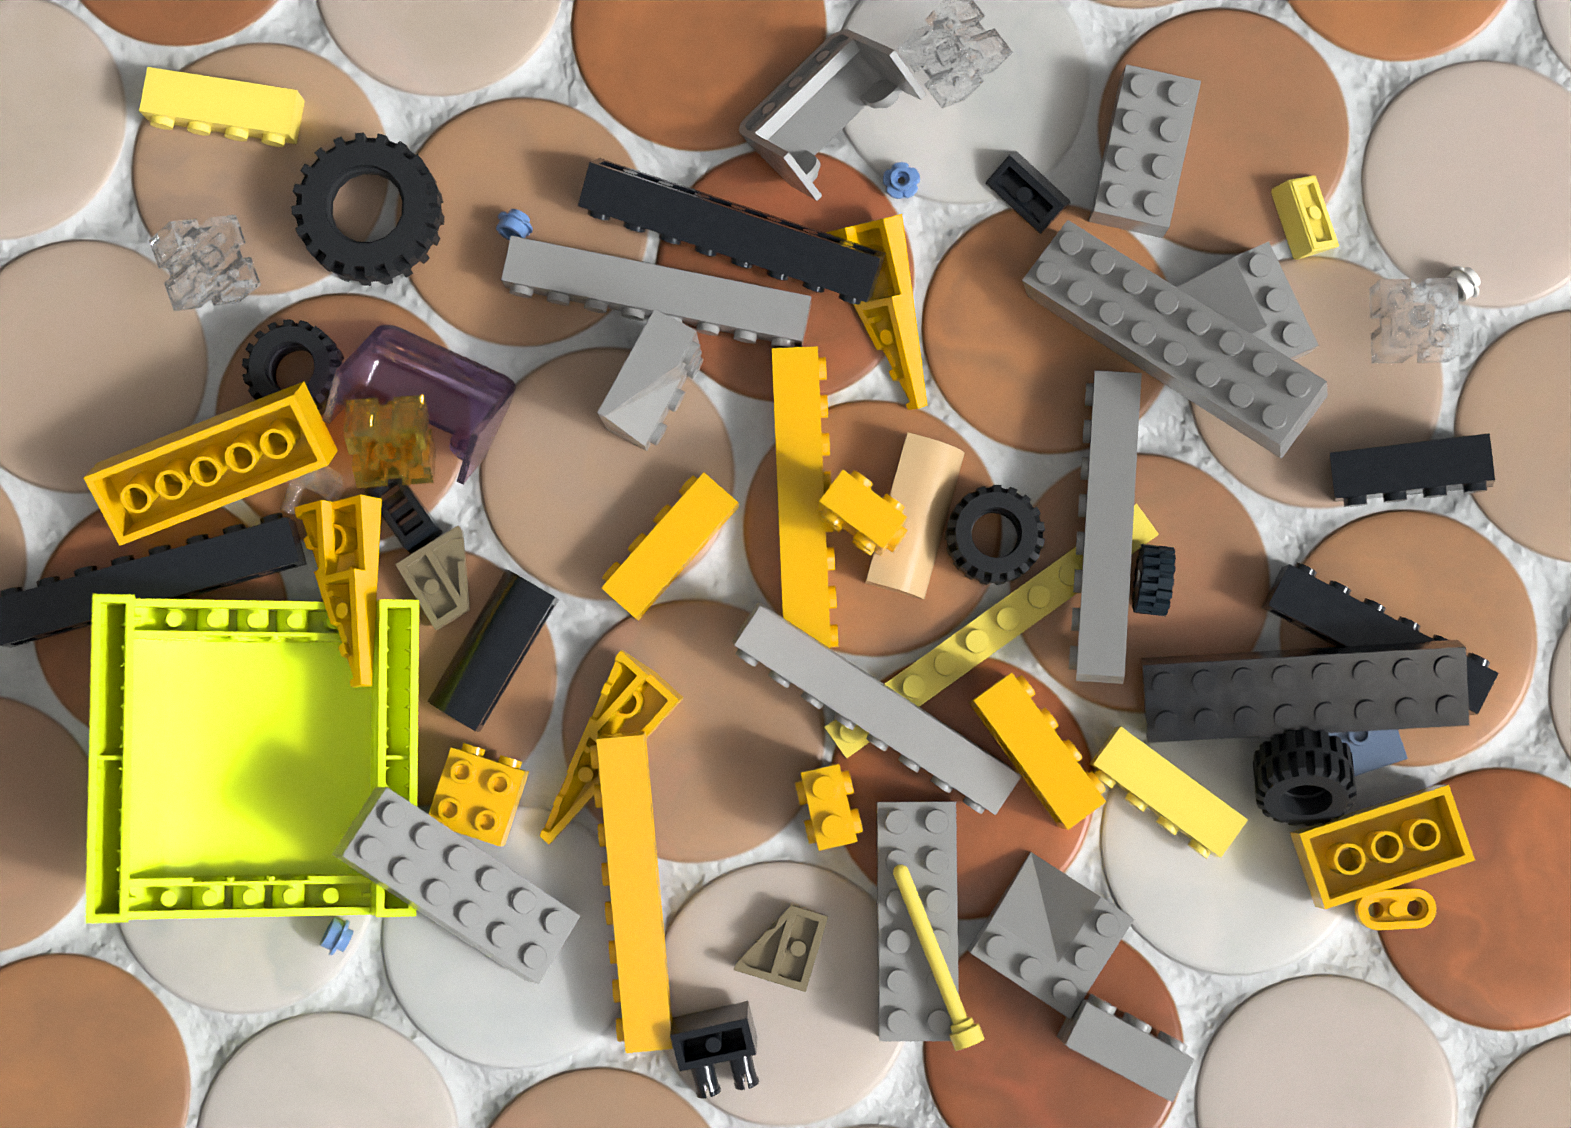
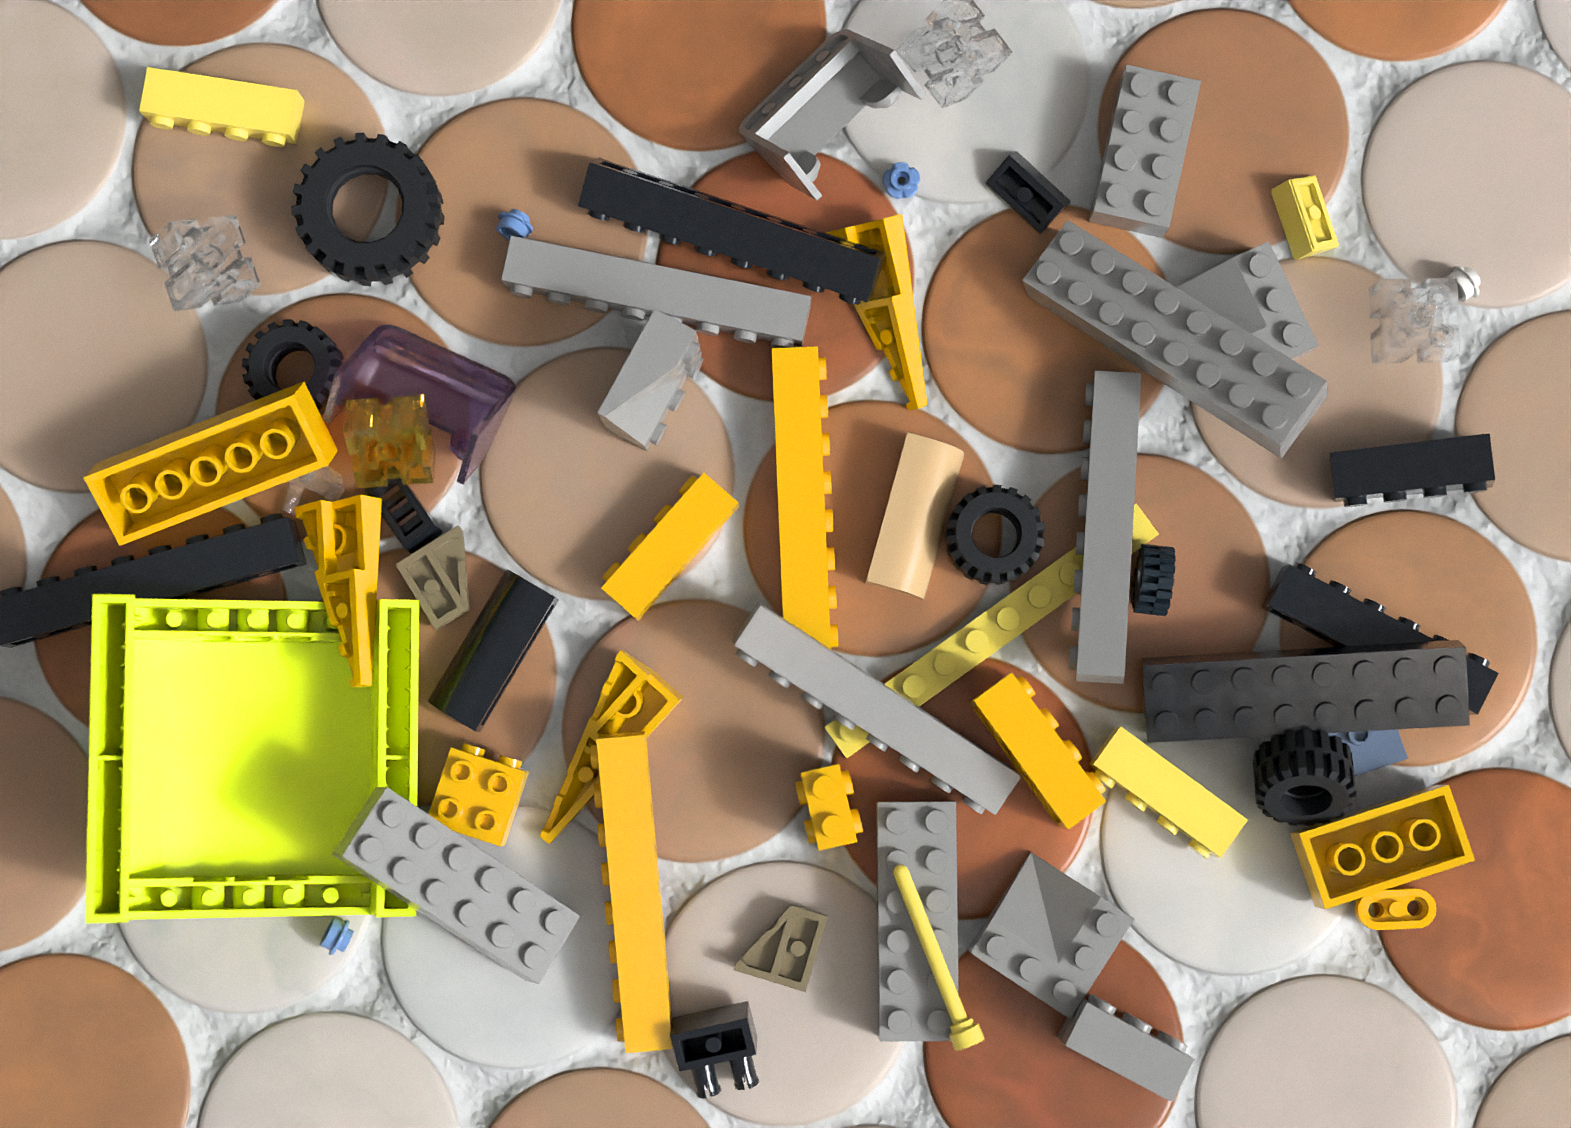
yellow brick [818,470,908,556] -> none

